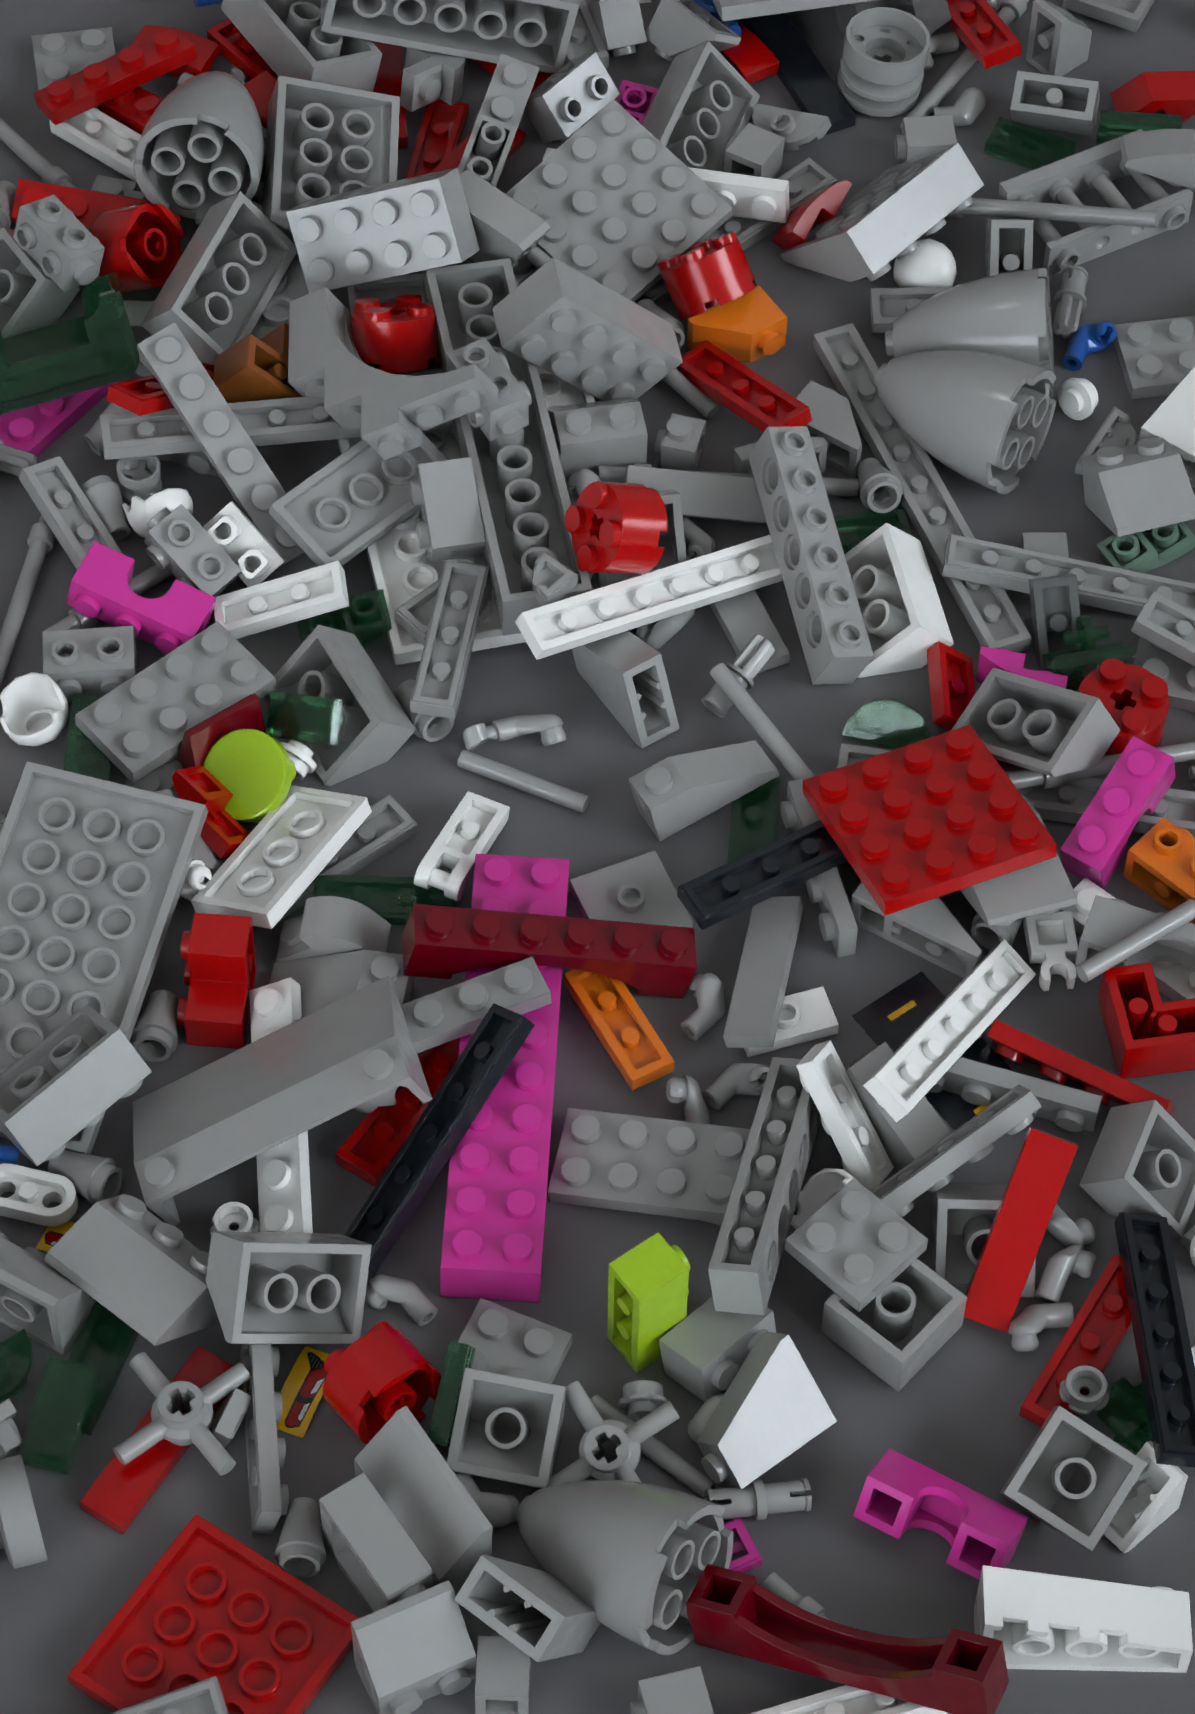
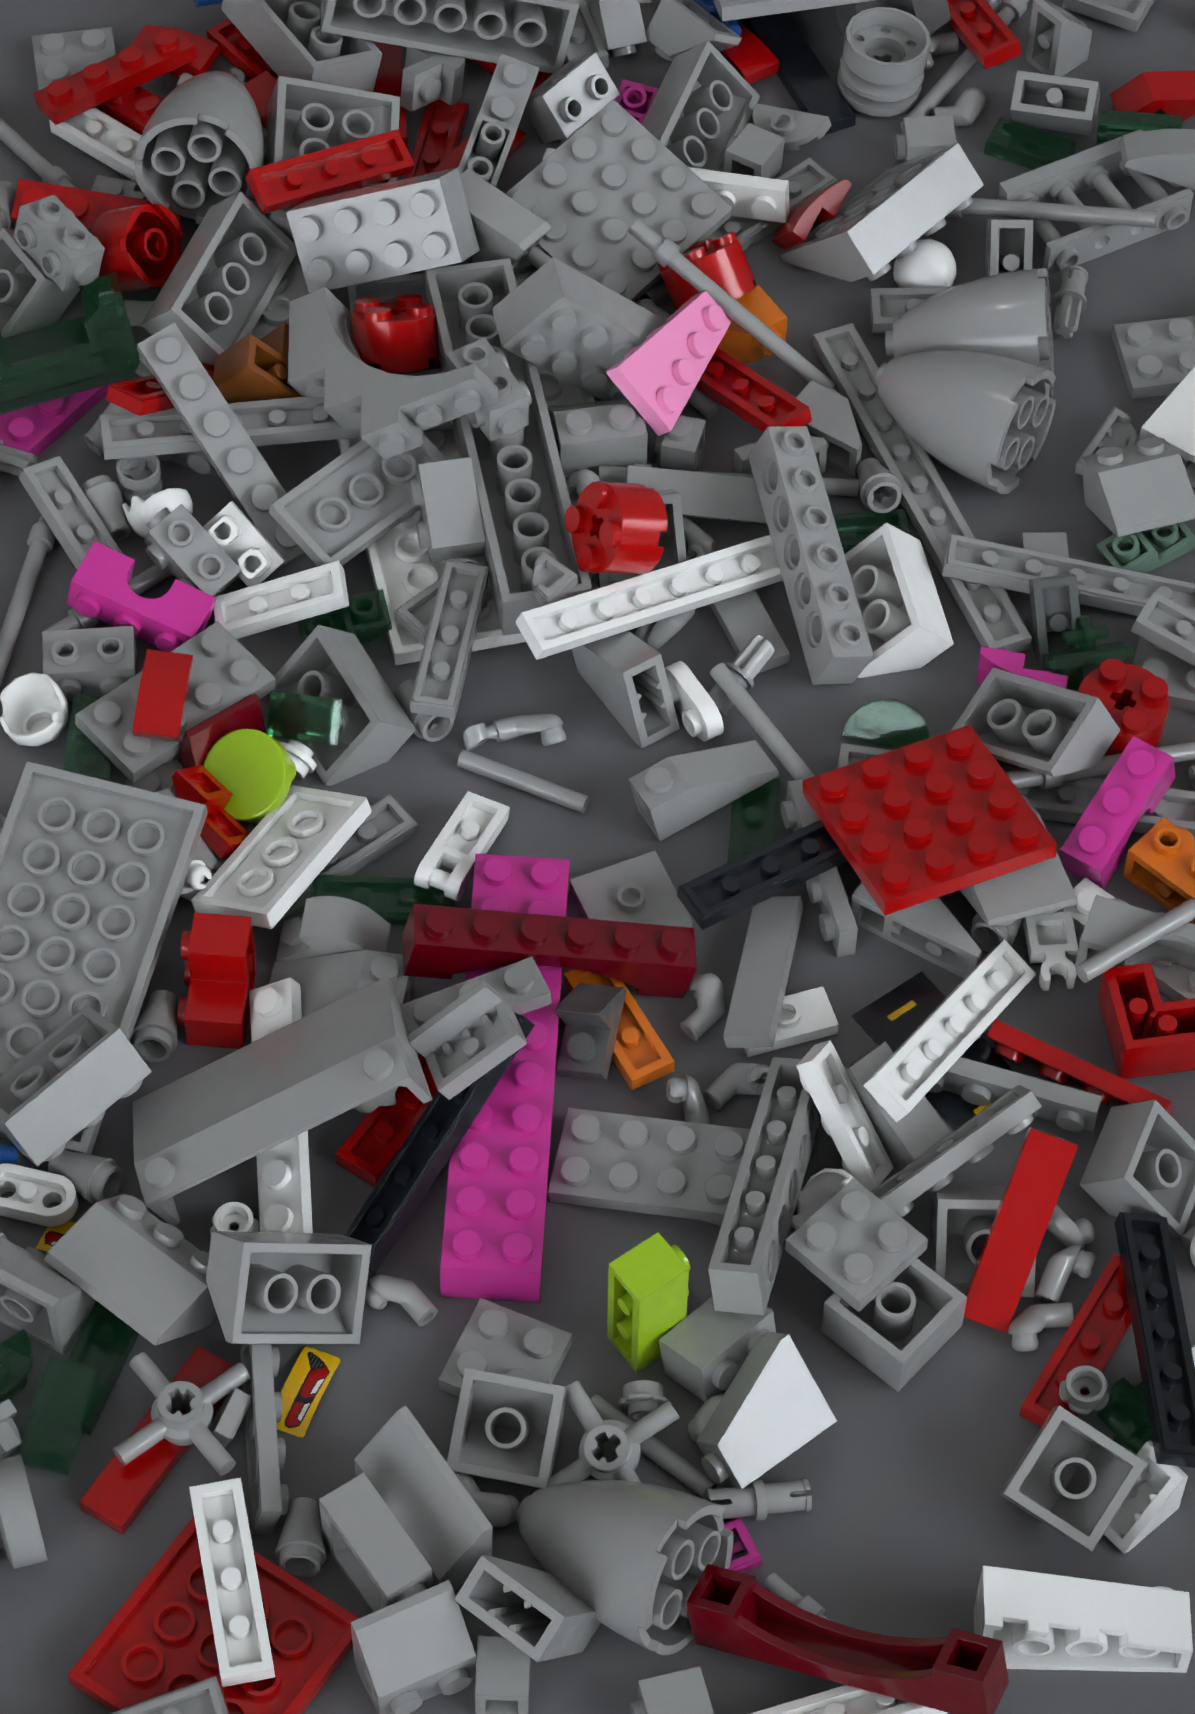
red brick [323,1321,442,1444] -> none
clear green tile [428,1341,476,1448] -> none
dark pink arch [853,1448,1029,1580] -> none
red plate [927,641,975,731] -> none
white plate [1057,378,1098,420] -> none
blue arm [1062,321,1117,371] -> none
none -> red slope [132,649,193,742]
none -> white plate [189,1478,275,1687]
none -> red plate [245,129,415,214]
none -> light grey bracket [407,981,528,1100]
none -> dark grey slope [555,983,627,1081]
none -> bright pink wing [605,291,731,436]
none -> light grey bar [627,218,835,389]
none -> white plate [665,661,724,742]

